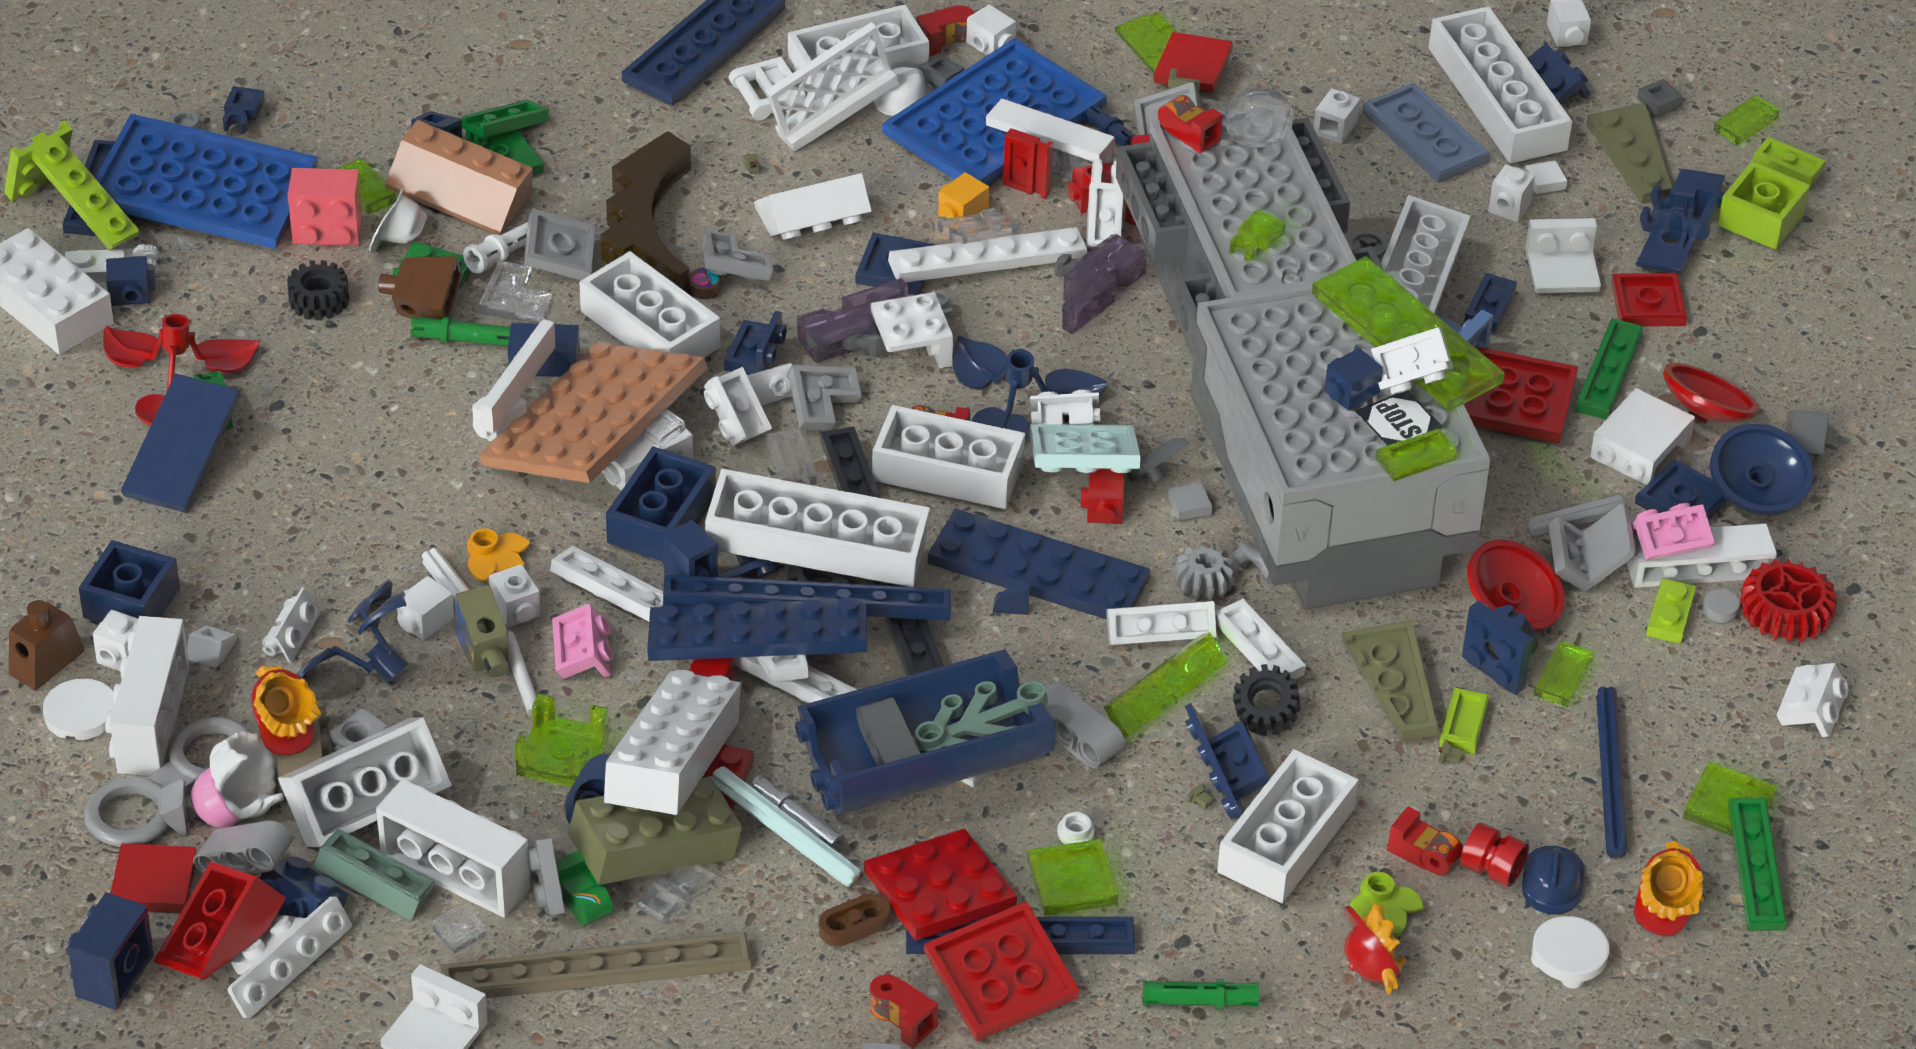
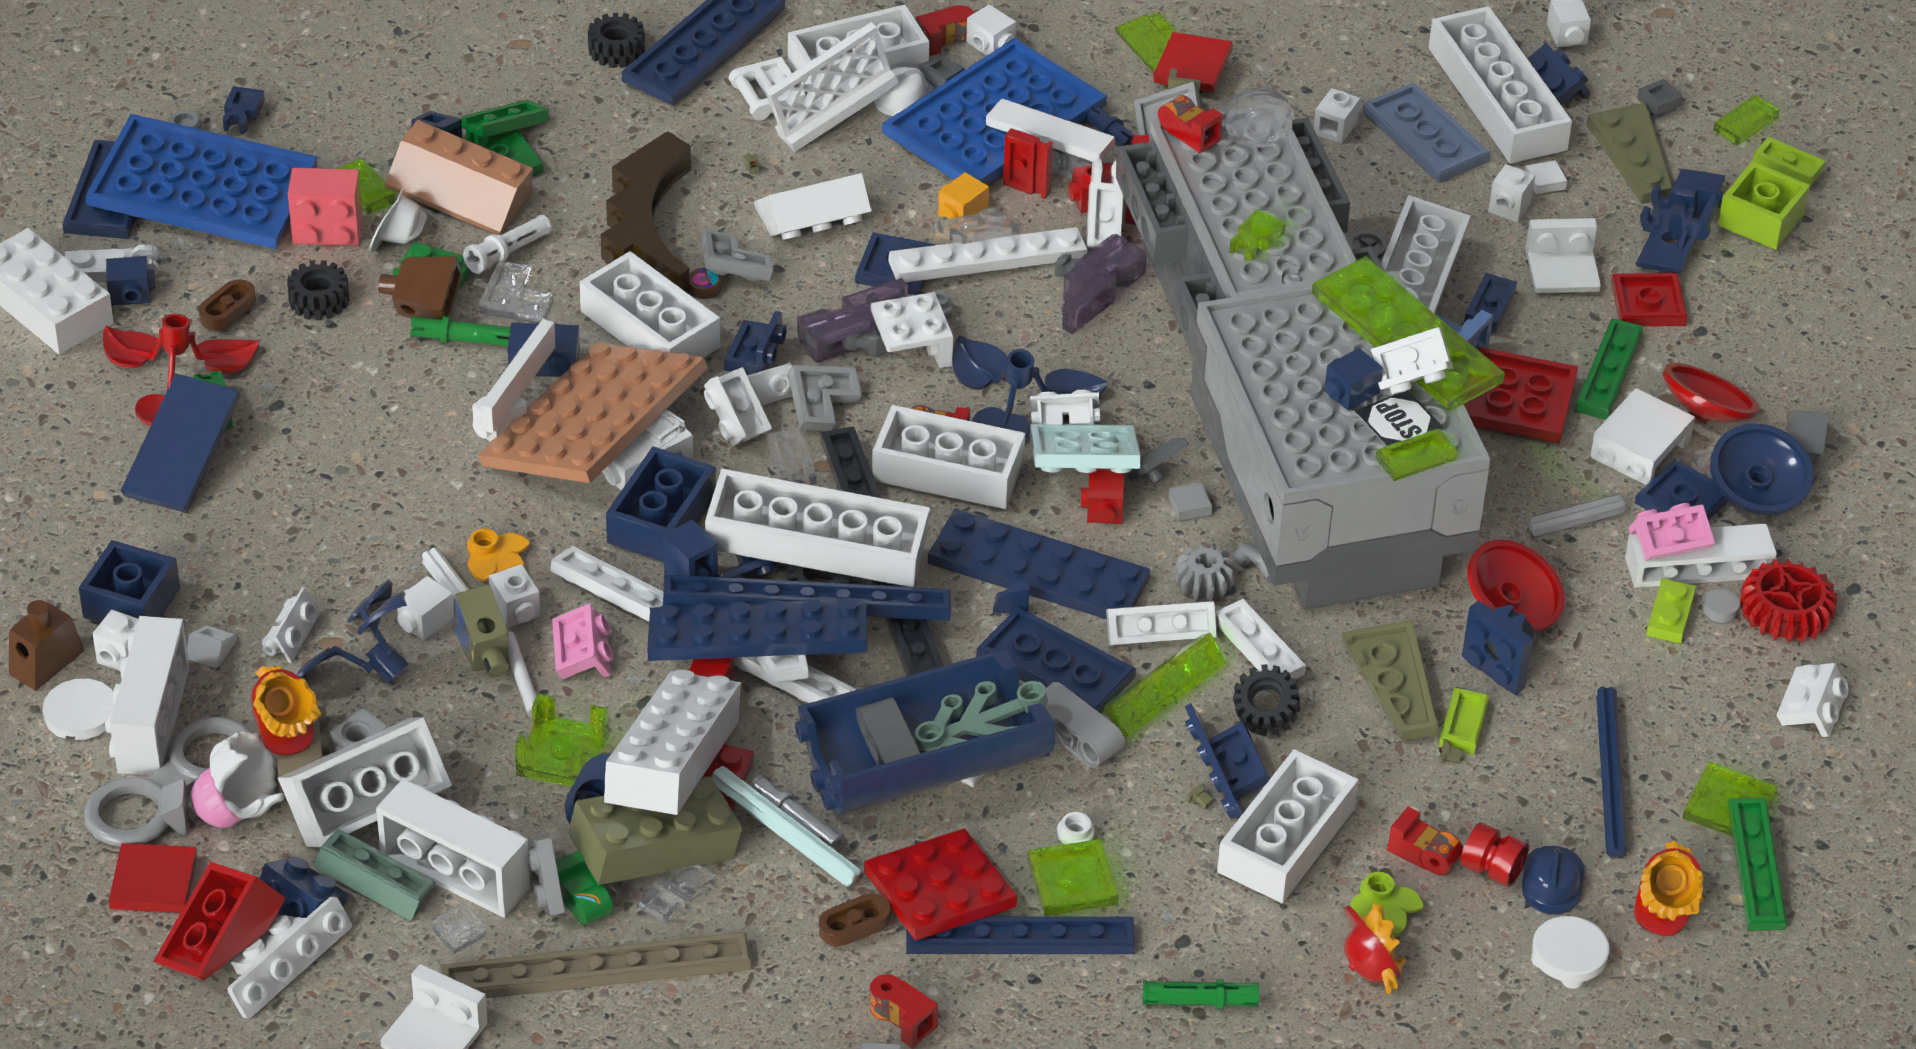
lime bracket [4,120,139,250] -> none
dark blue brick [66,892,154,1011] -> none
light grey beam [193,821,293,874] -> none
light grey plate [524,208,596,280] -> none
red plate [924,901,1080,1042] -> none
clear neon green tile [1534,640,1594,707] -> none
light grey bracket [1548,504,1635,592] -> none
none -> reddish brown plate [199,279,256,331]
none -> black tyre [588,12,645,68]
none -> dark blue tile [976,607,1136,714]

